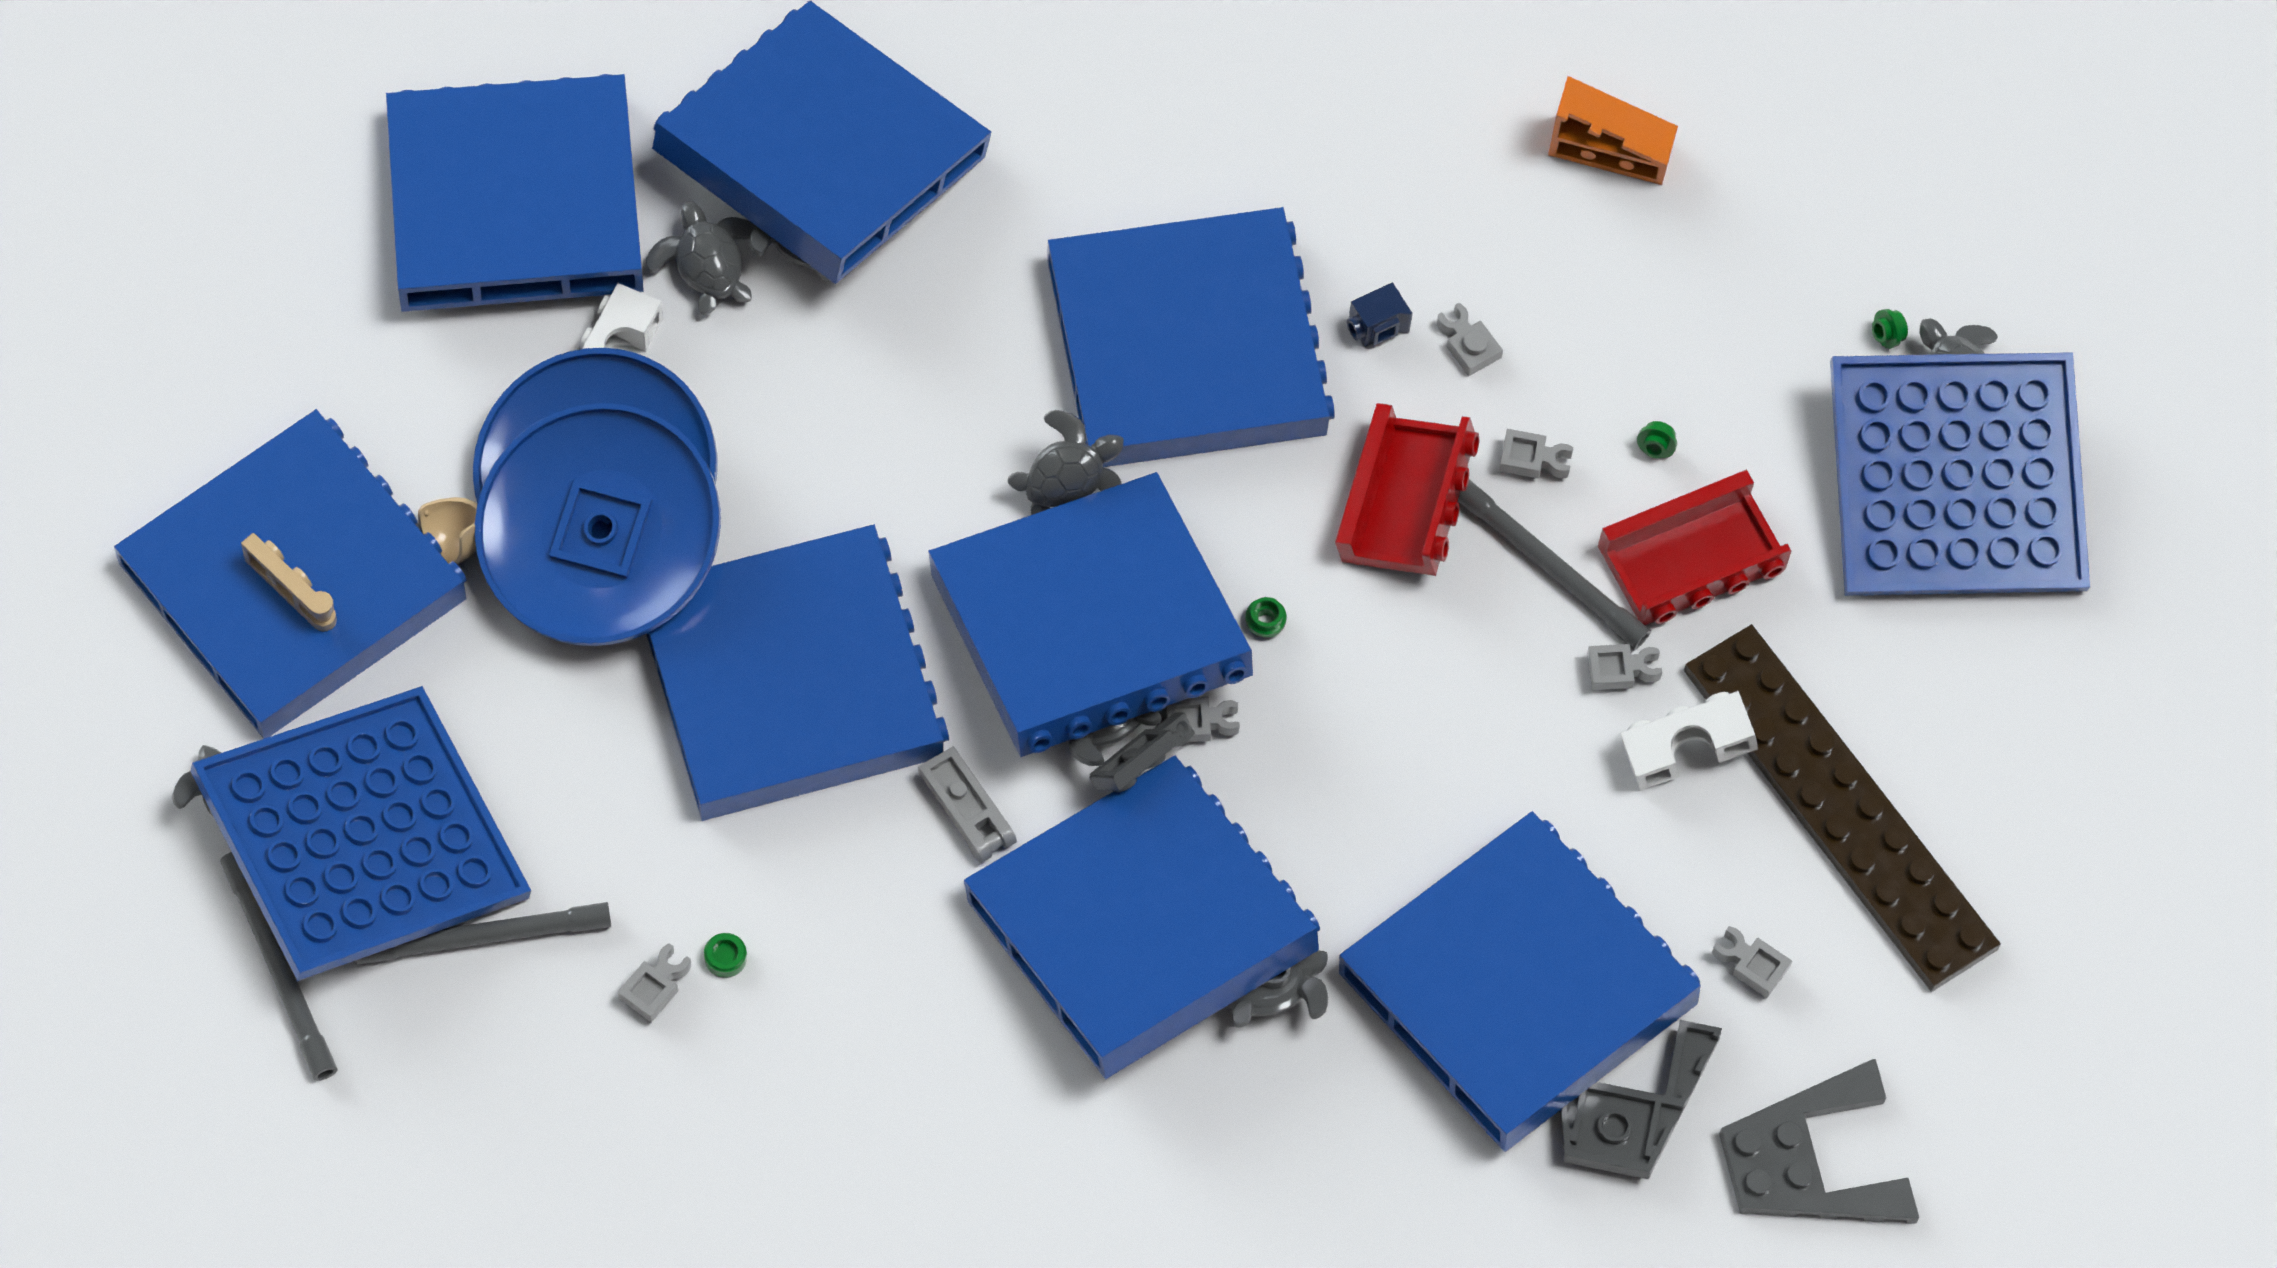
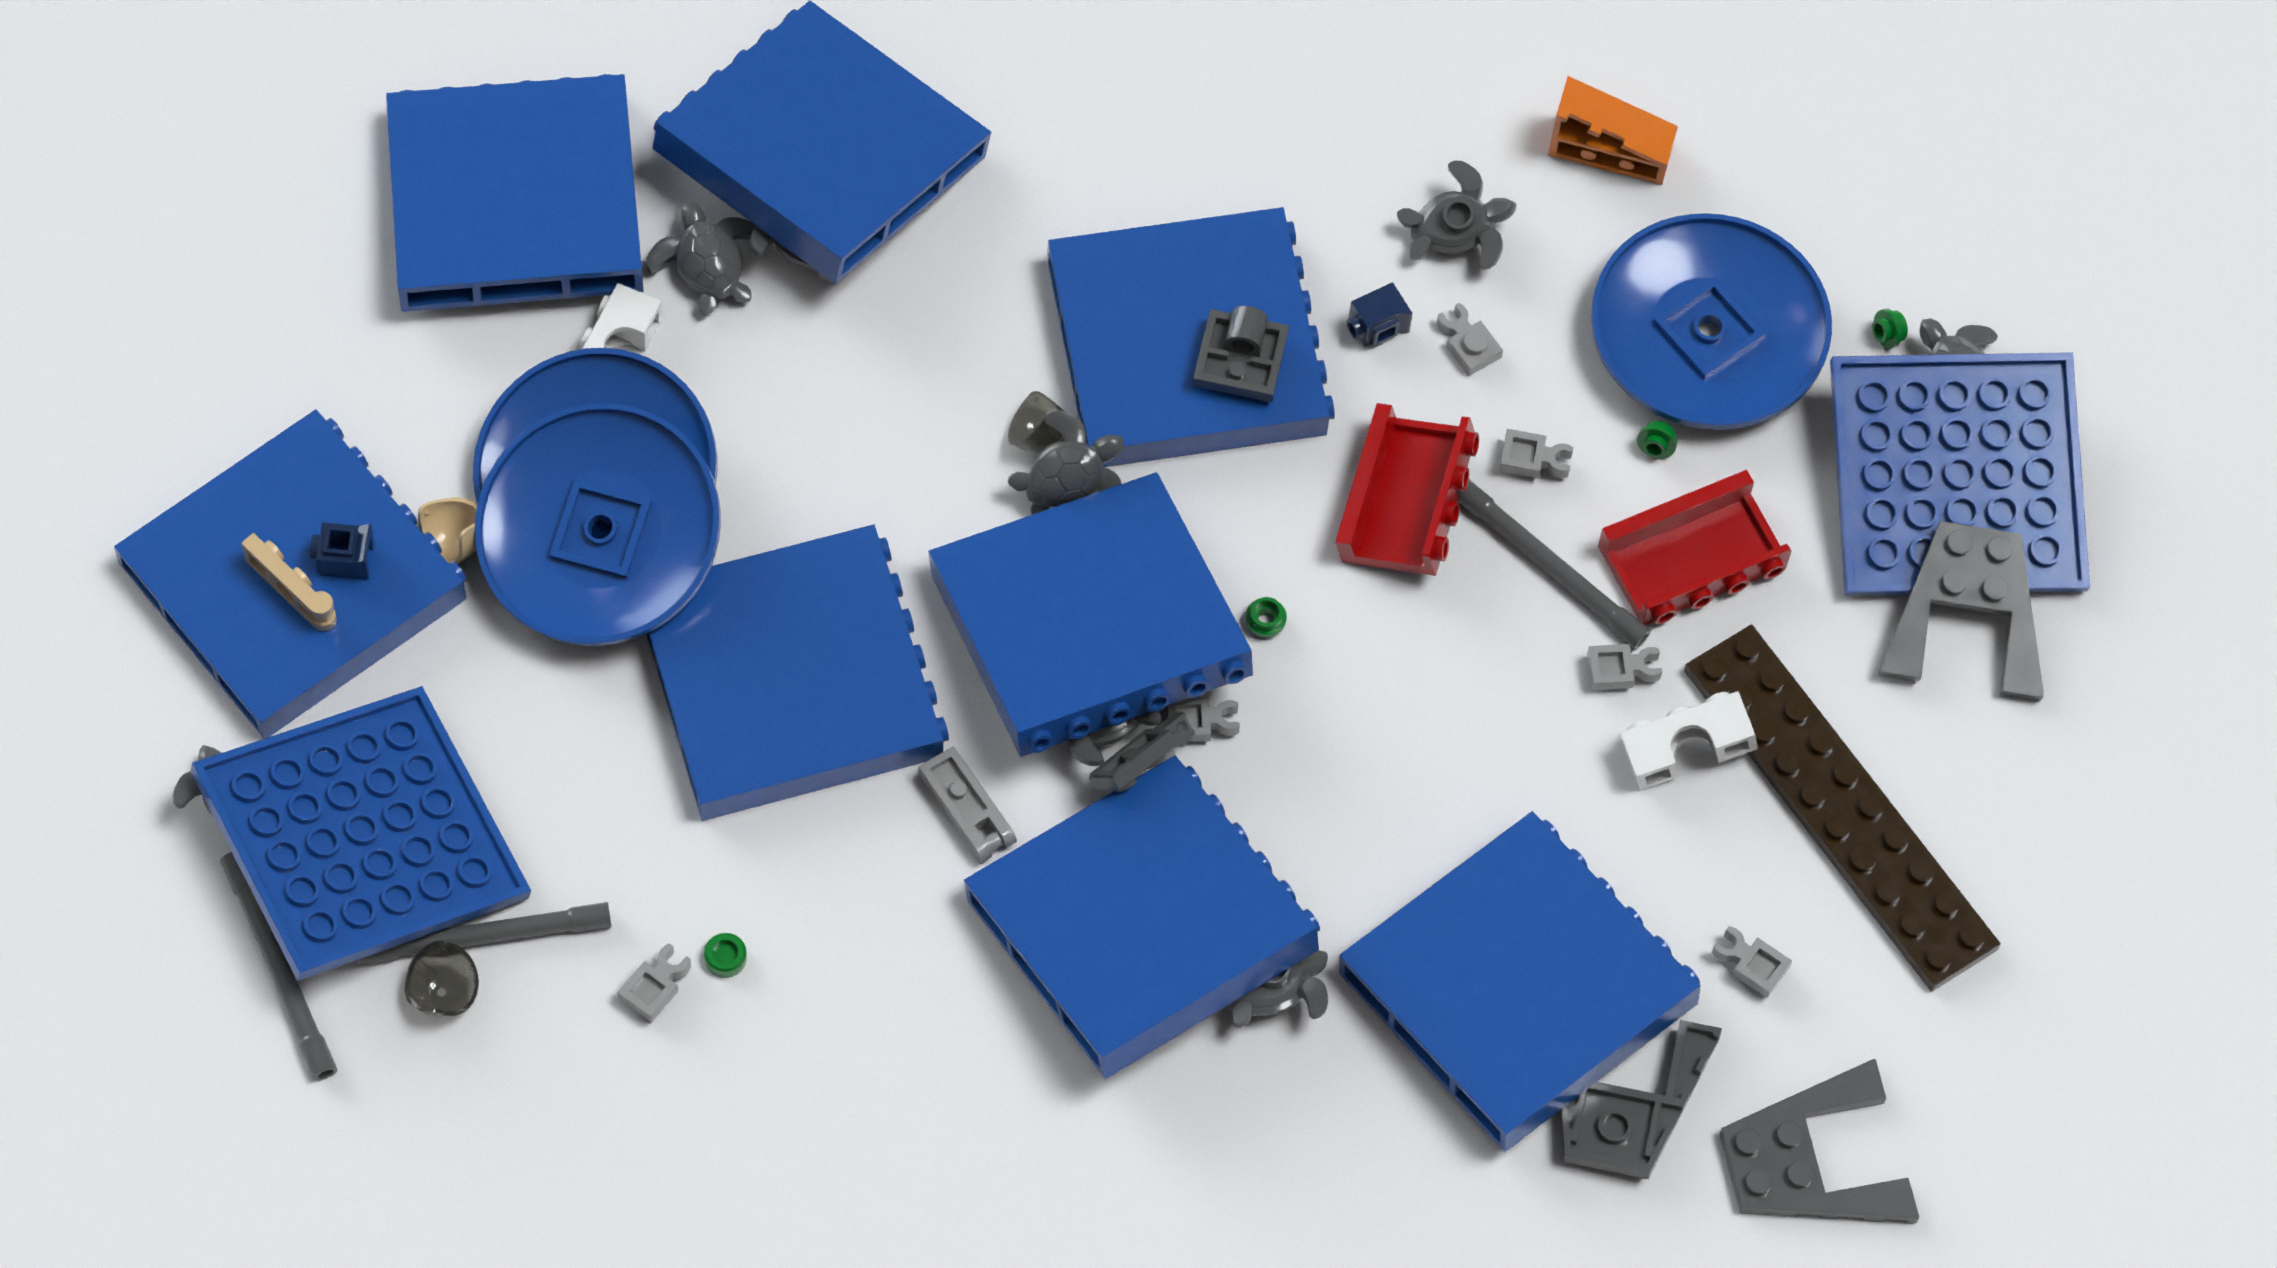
none -> dark blue window [310,522,375,580]
none -> clear smoke helmet [404,941,479,1017]
none -> clear smoke helmet [1008,391,1065,453]
none -> dark grey plate [1193,306,1289,403]
none -> dark grey animal [1397,161,1517,270]
none -> blue dish [1591,213,1832,430]
none -> wing [1878,521,2044,701]

